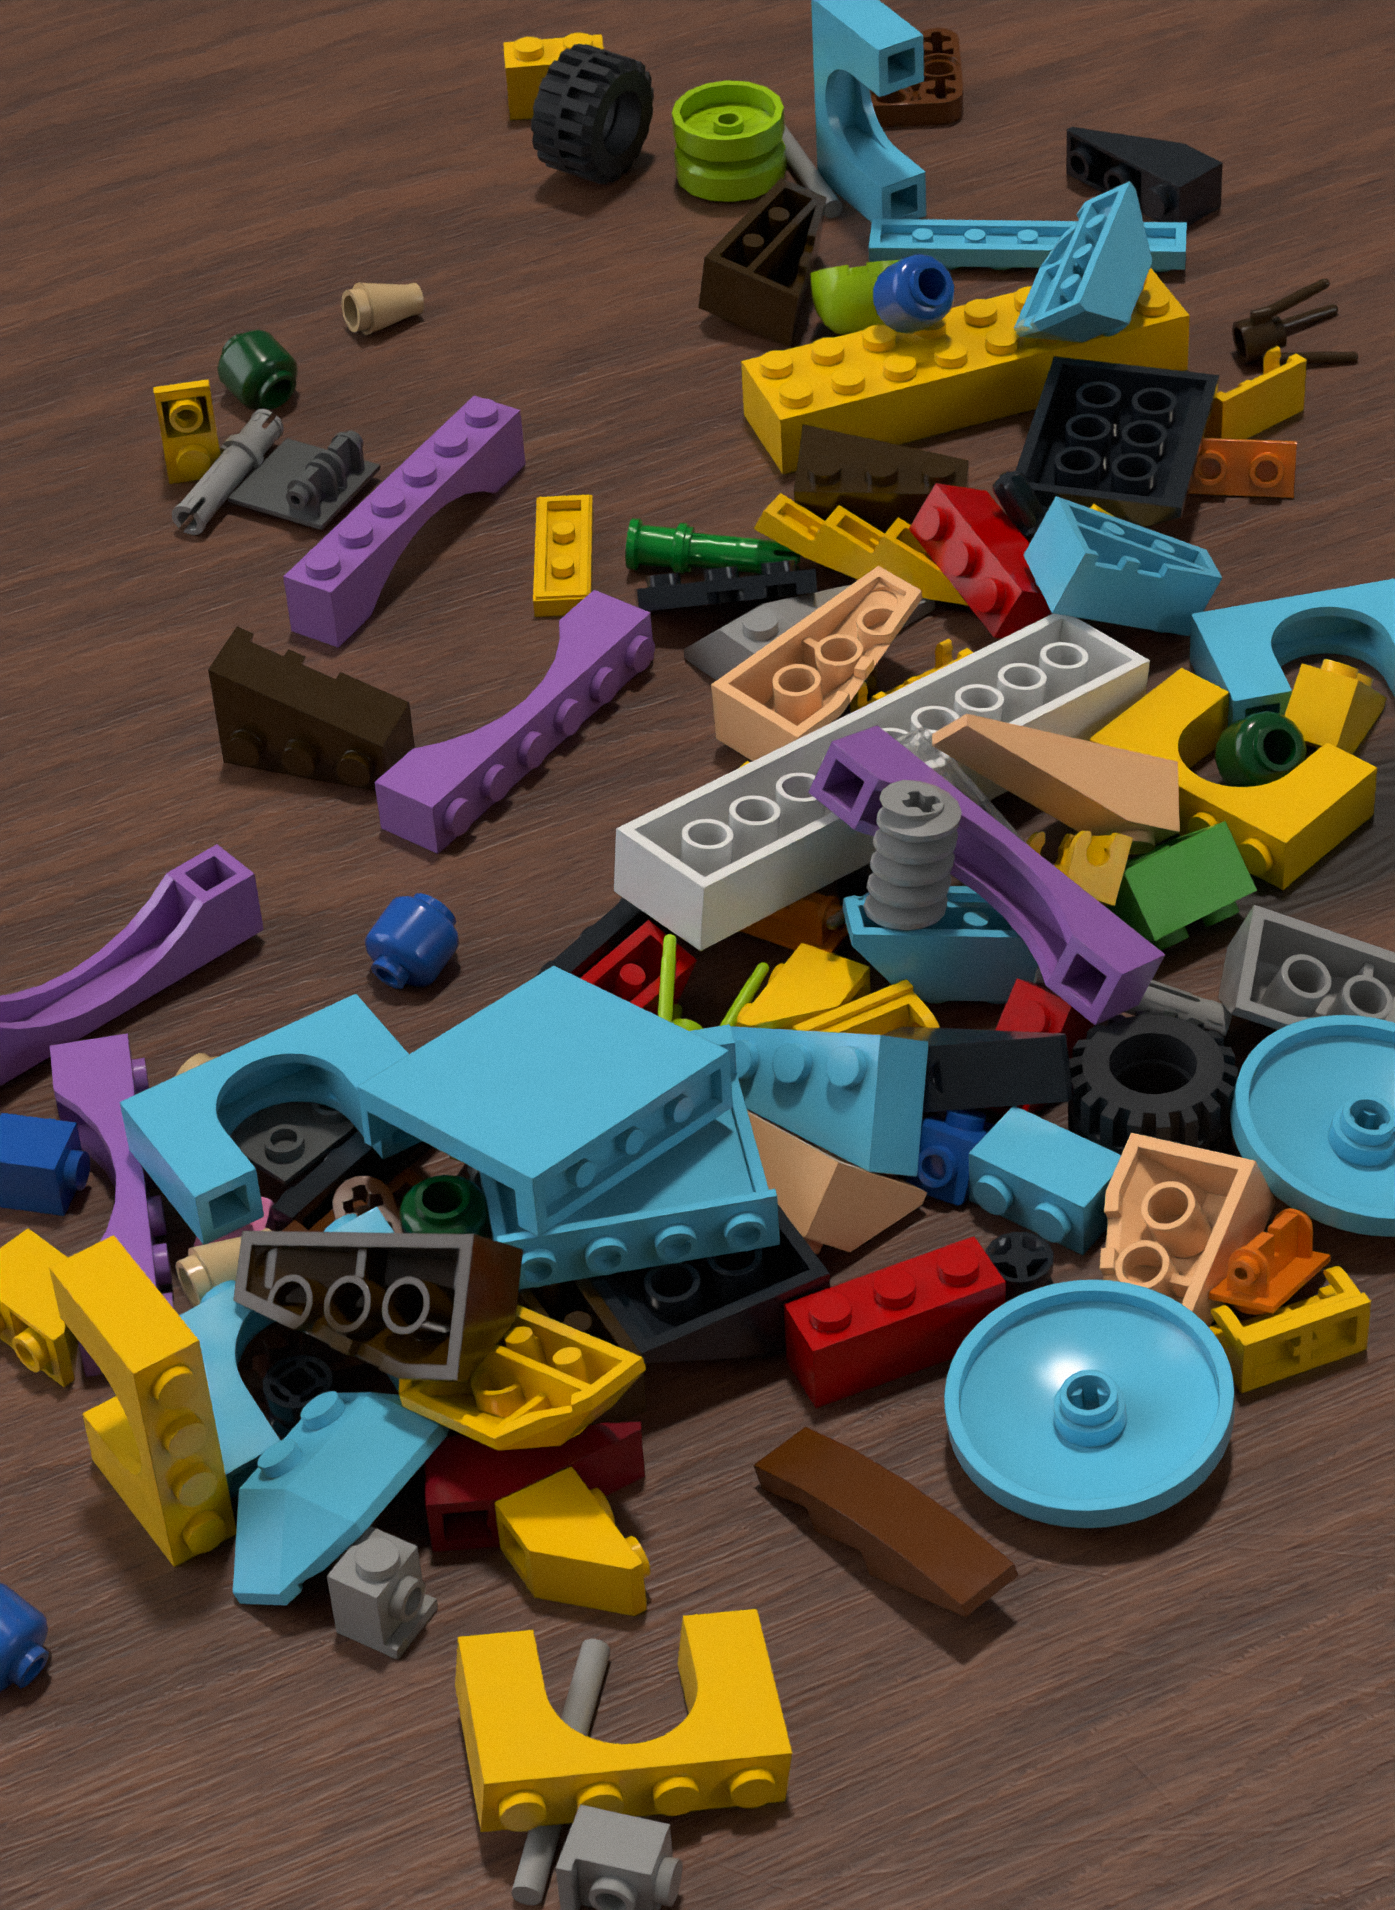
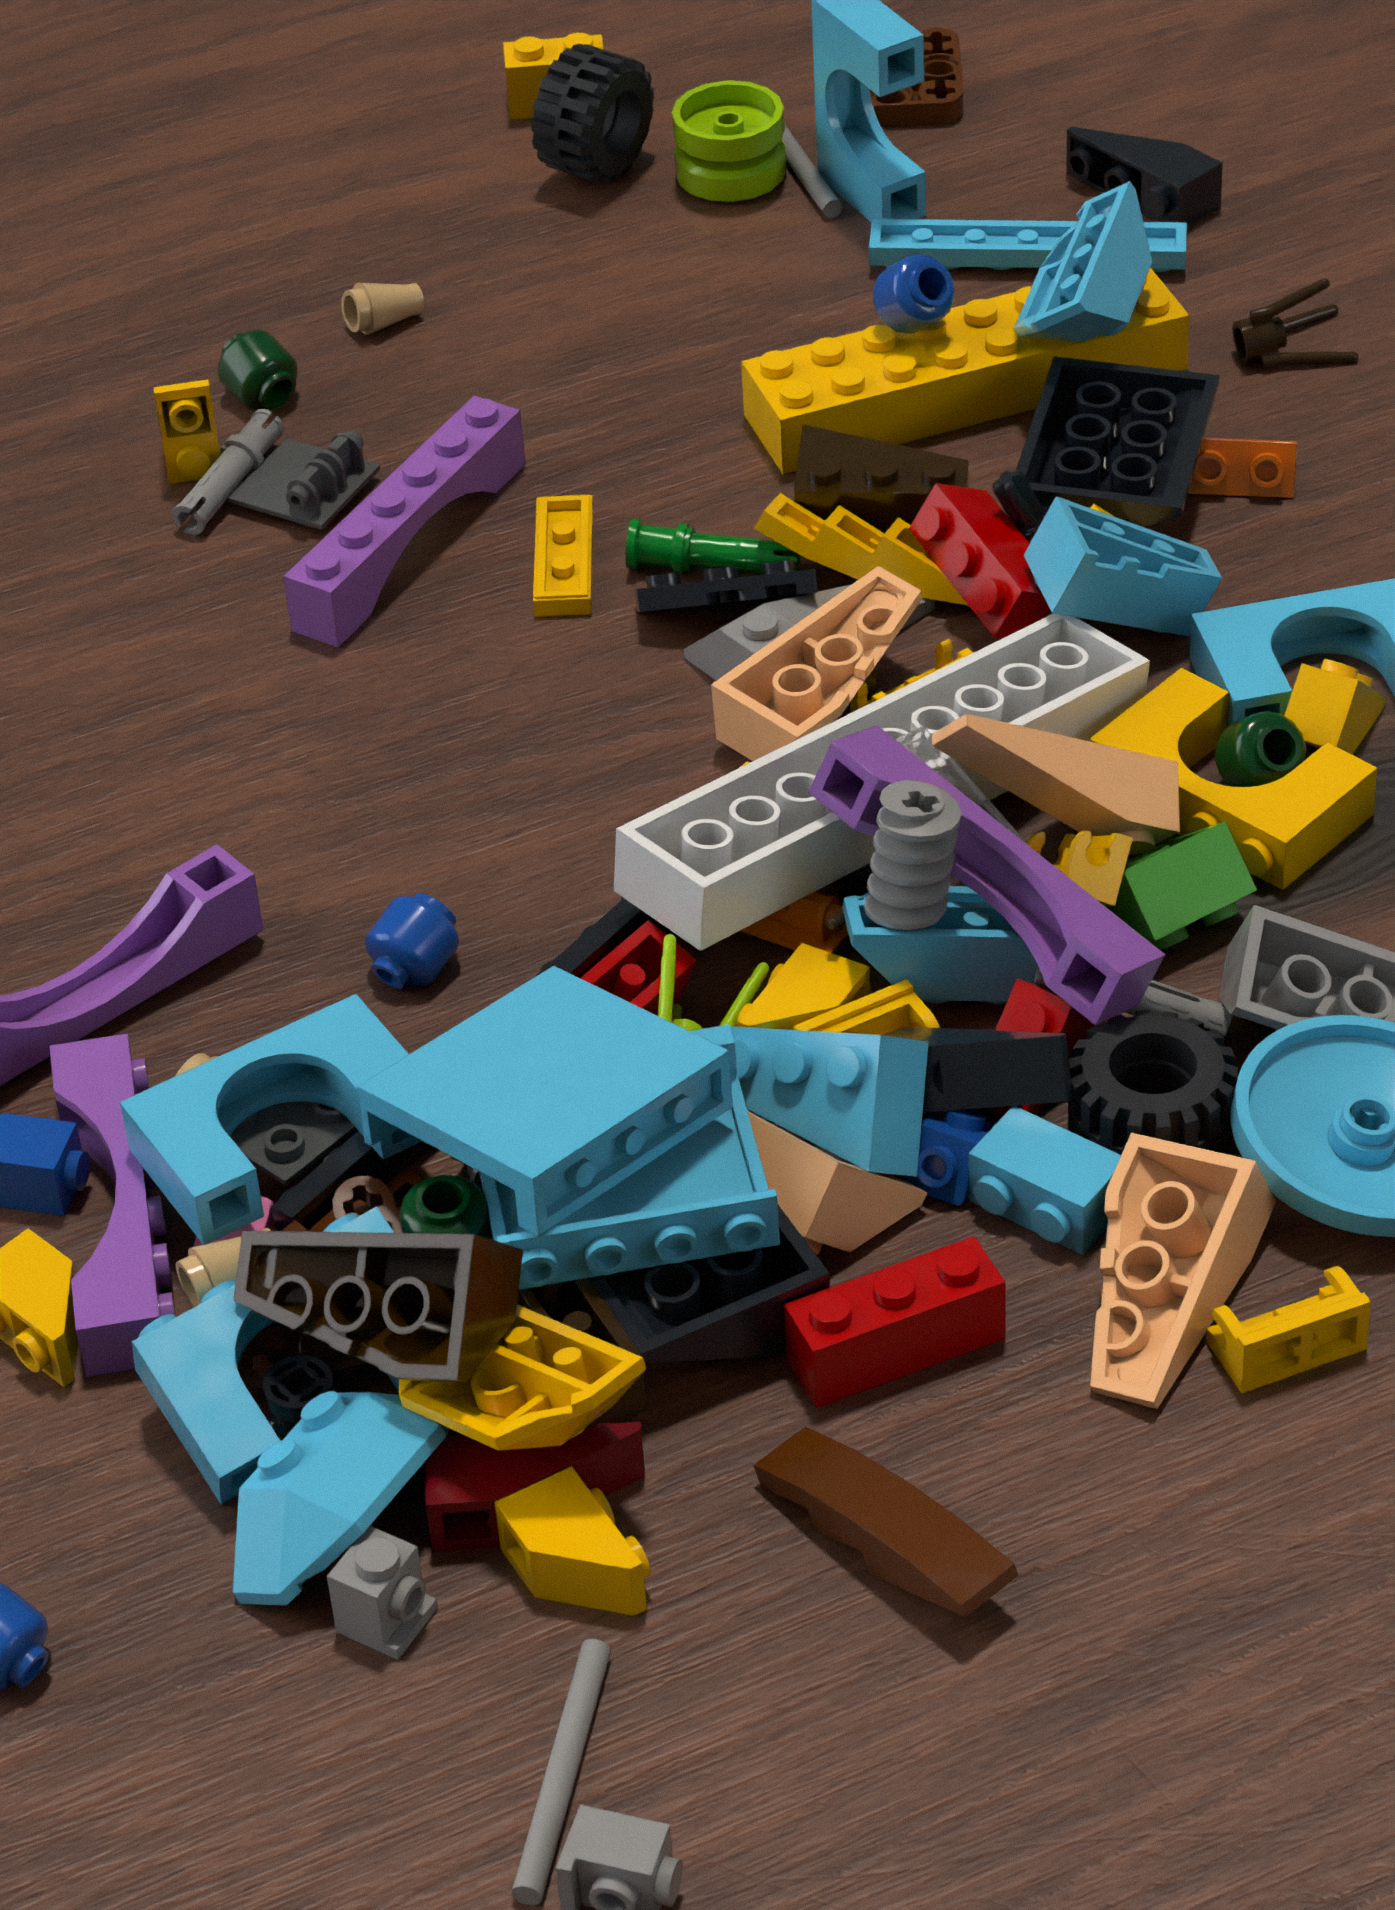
yellow arch [49,1235,236,1567] -> none
dark brown wedge [208,626,415,791] -> none
medium lavender arch [375,590,655,854] -> none
yellow arch [455,1609,792,1832] -> none
dark brown wedge [698,178,827,348] -> none
lime cylinder [810,260,900,335] -> none
medium azure dish [944,1280,1235,1528] -> none
black wheel [985,1232,1054,1302] -> none
yellow hinge [1204,346,1307,439] -> none
orange hinge [1208,1208,1331,1315] -> none

